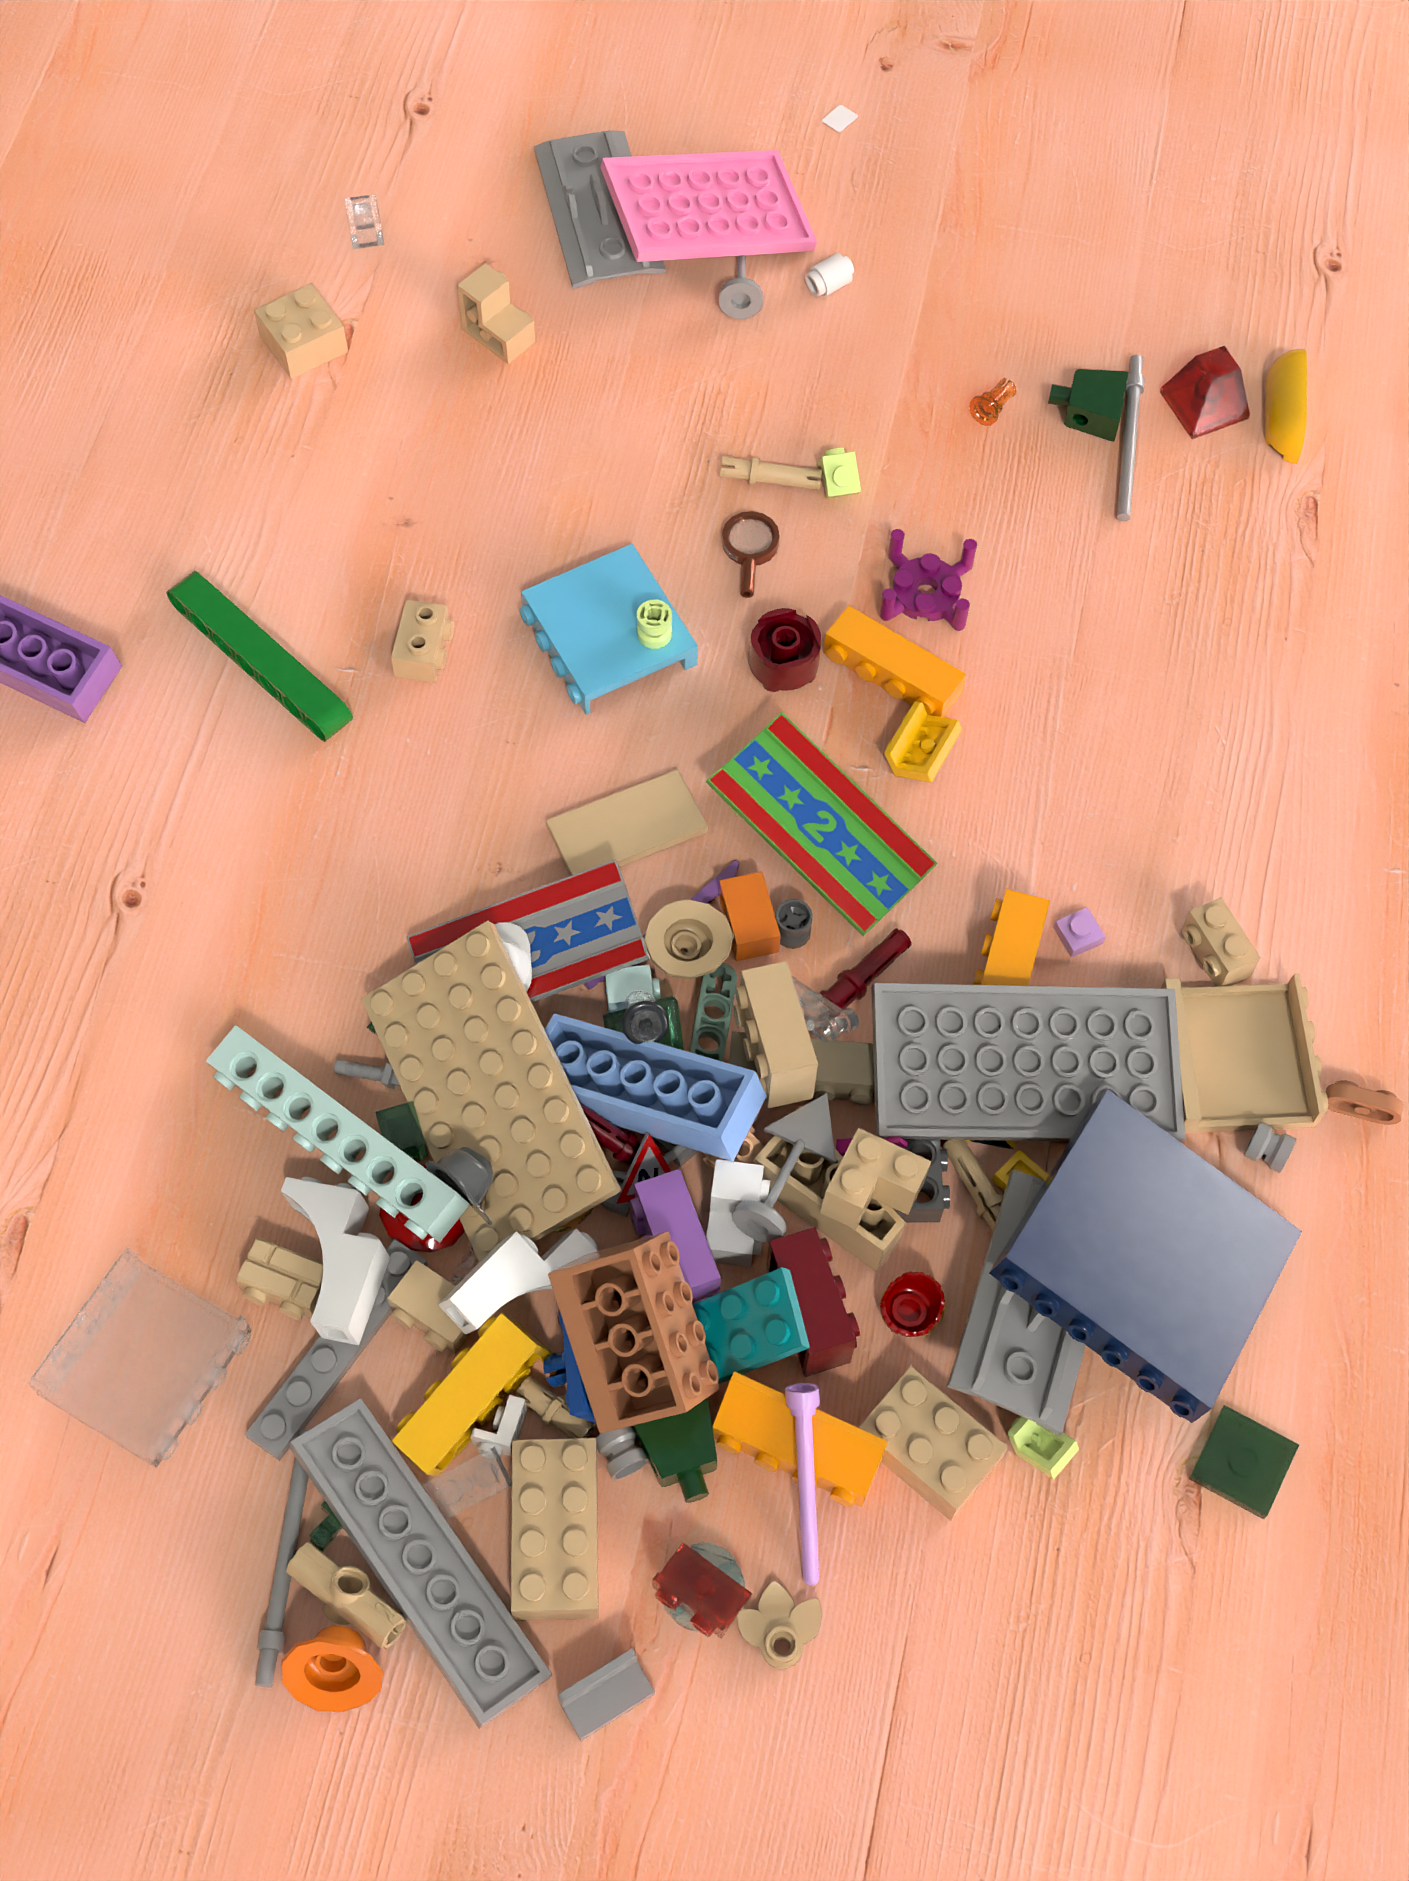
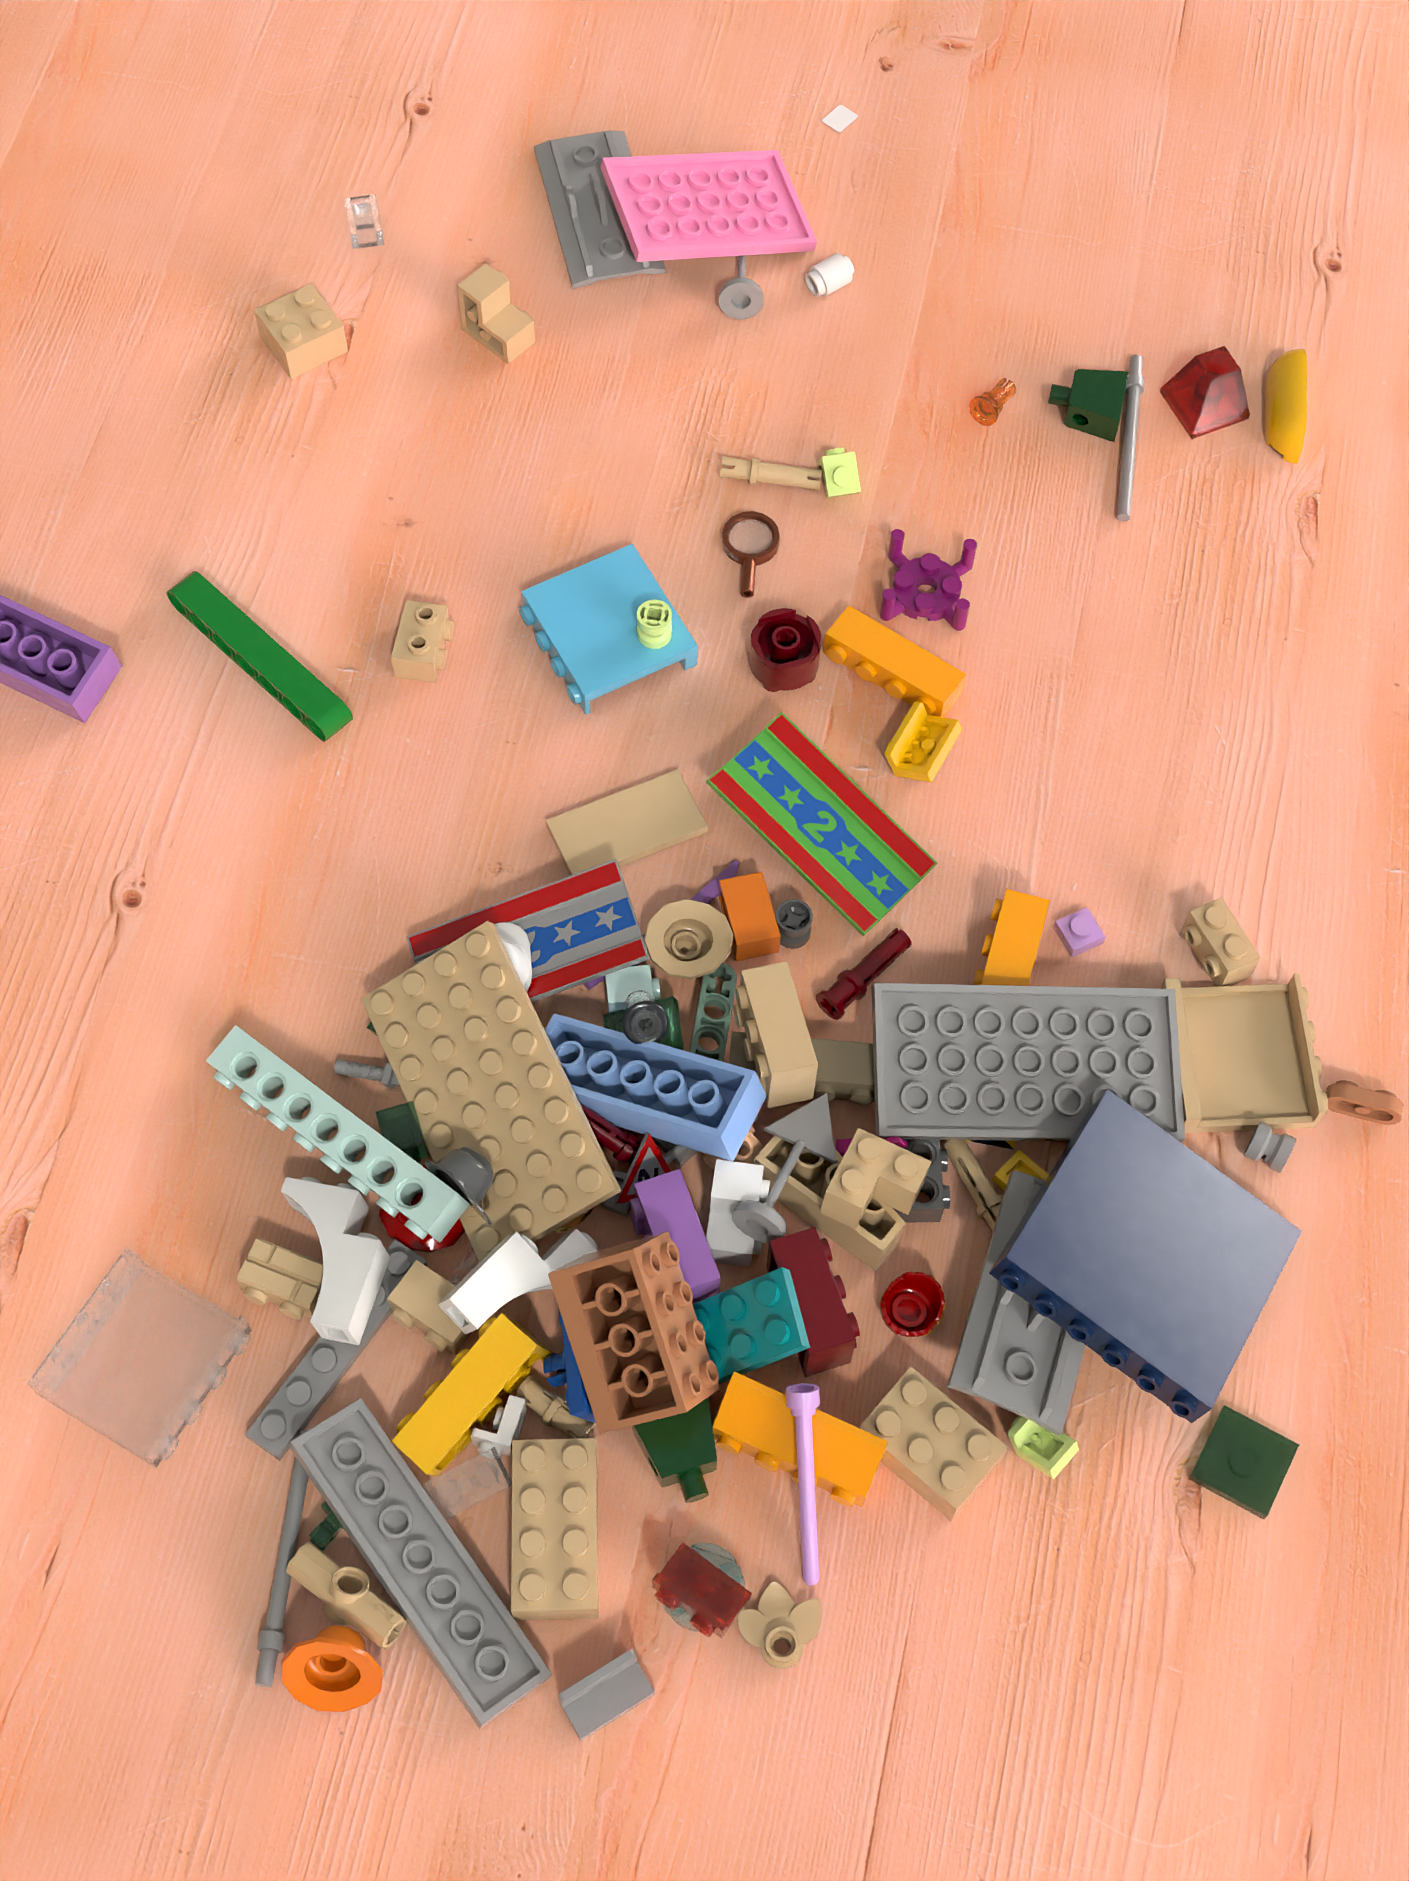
light grey wheel [596,1426,649,1480] -> none
clear plate [791,975,859,1042] -> none

